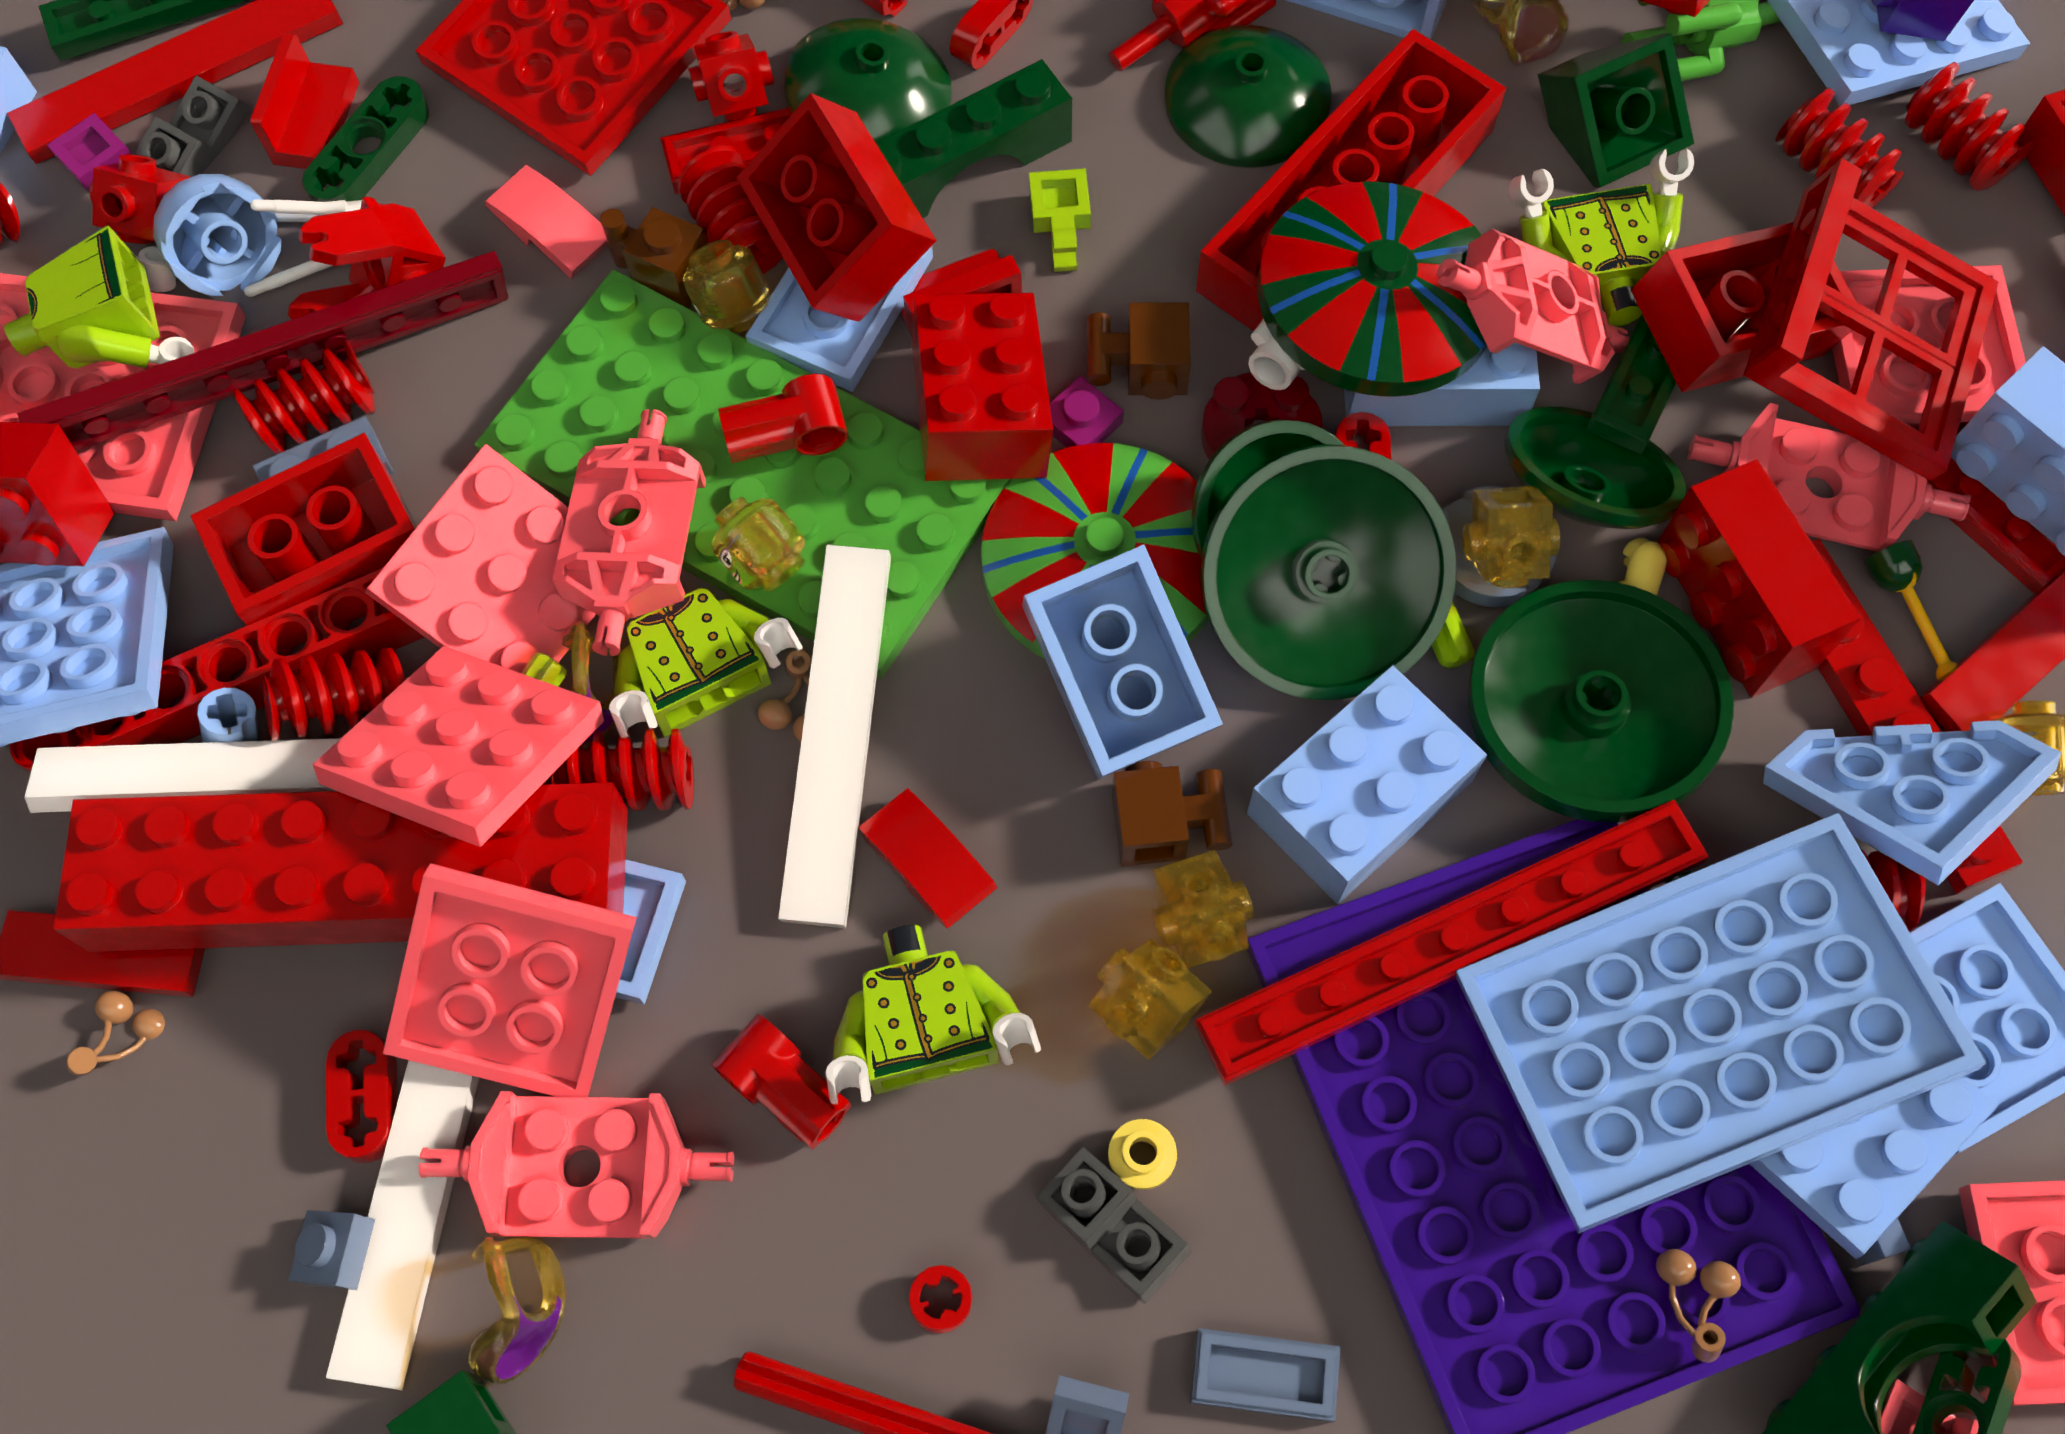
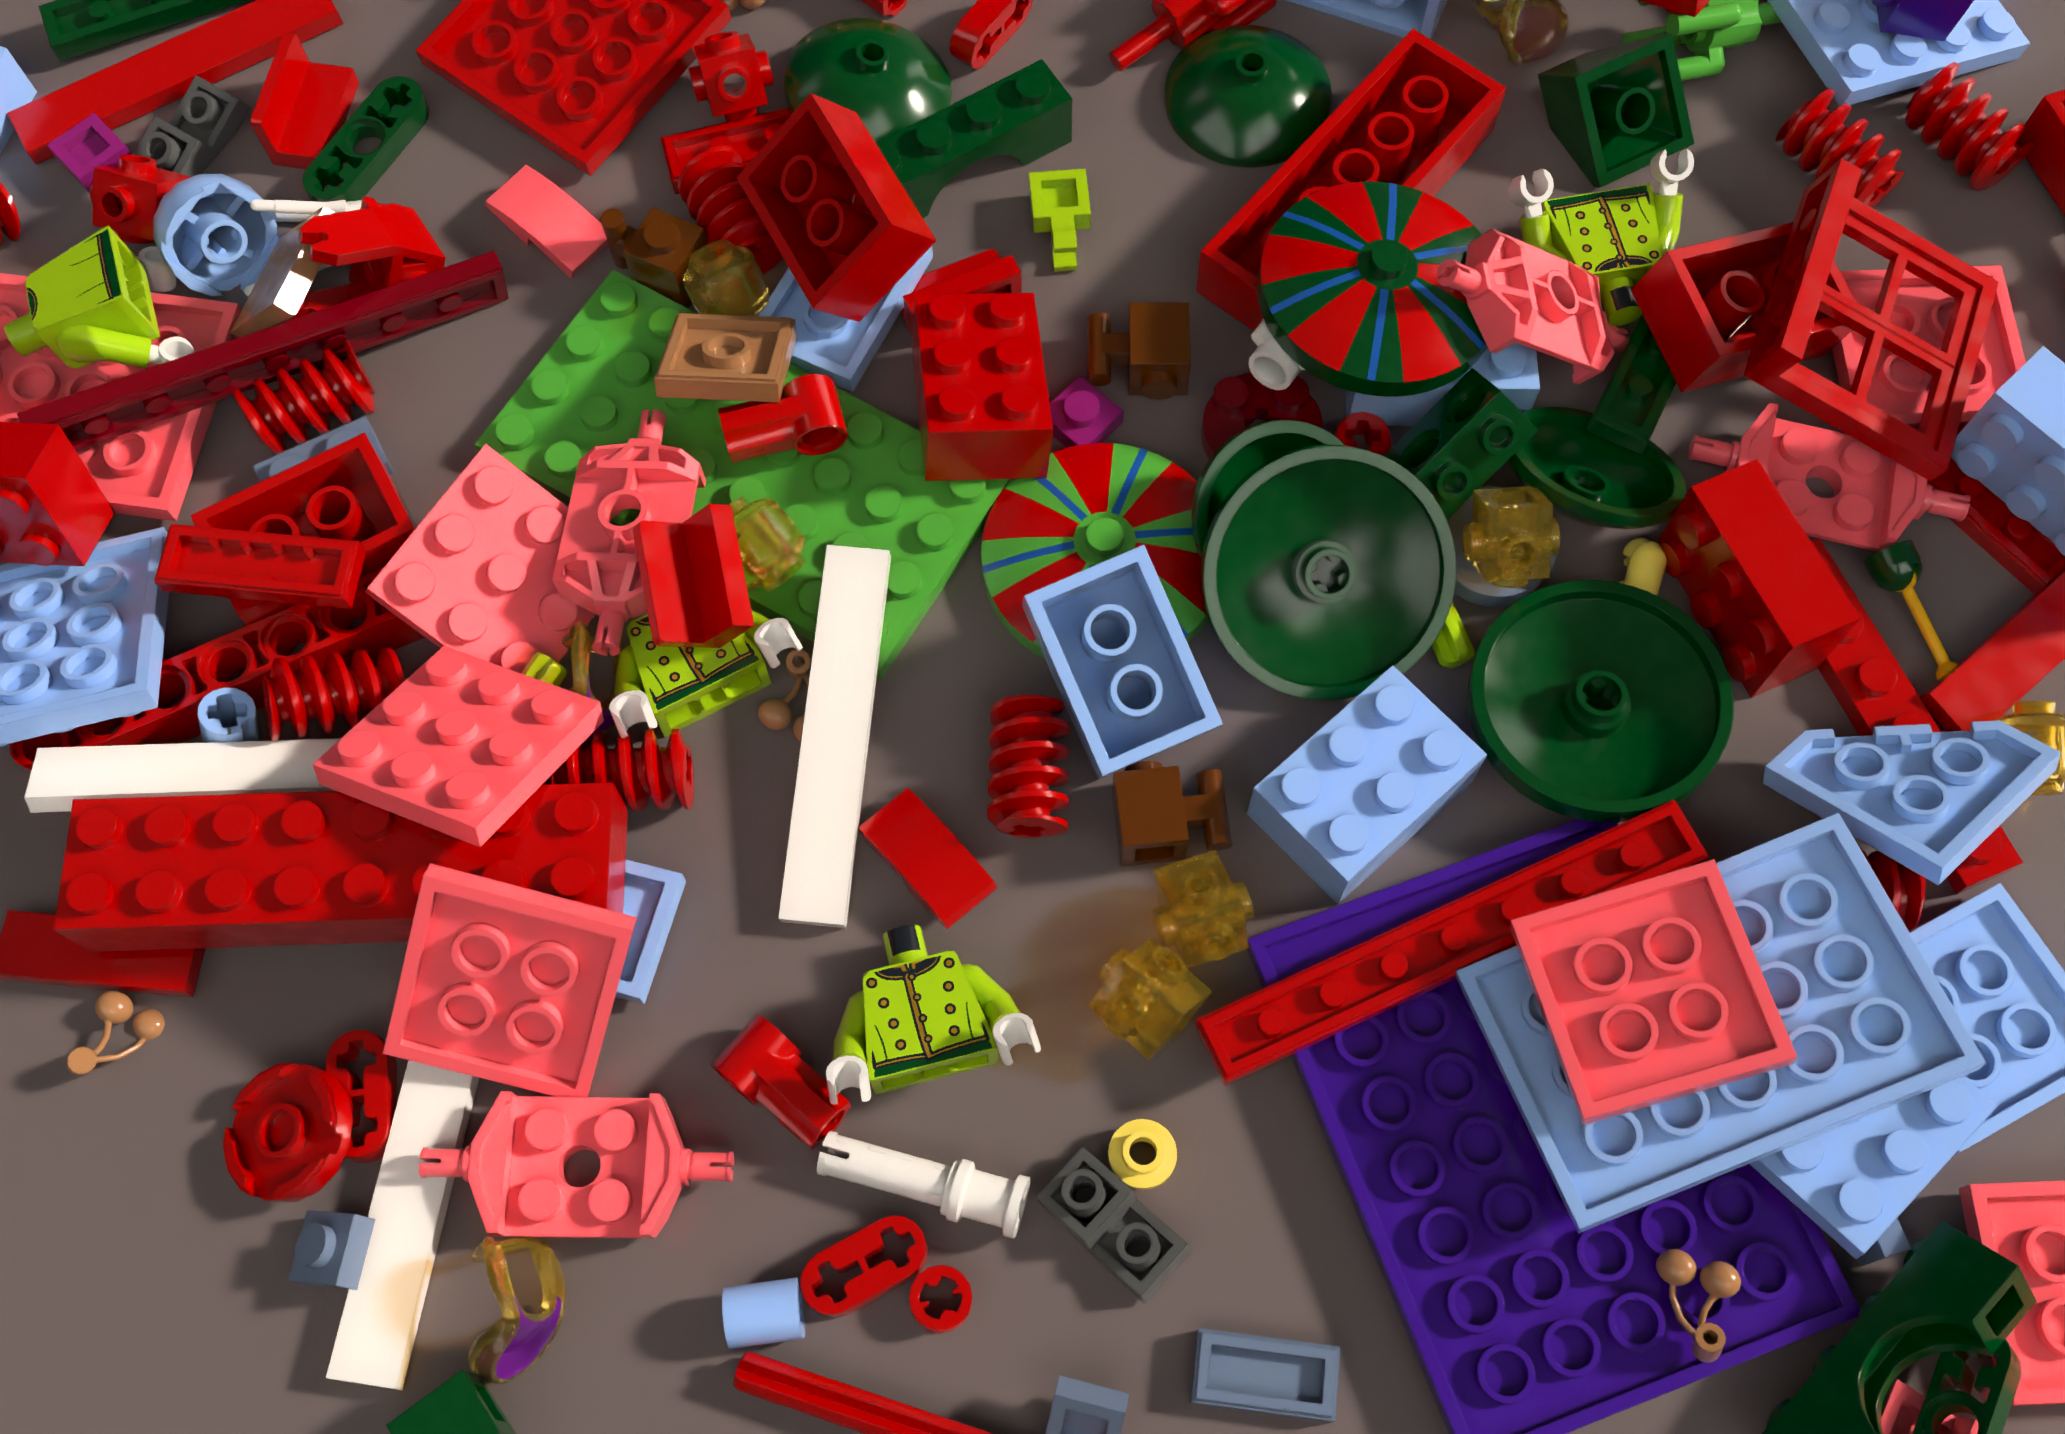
none -> red plate [154,524,366,609]
none -> red tile [223,1063,353,1202]
none -> medium nougat tile [230,206,335,338]
none -> red panel [632,503,754,648]
none -> medium nougat tile [654,313,797,402]
none -> light blue piece [722,1277,805,1349]
none -> red beam [800,1215,928,1318]
none -> white pin [817,1131,1030,1239]
none -> red piece [987,694,1070,838]
none -> dark green brick [1384,368,1538,520]
none -> coral plate [1510,859,1798,1125]

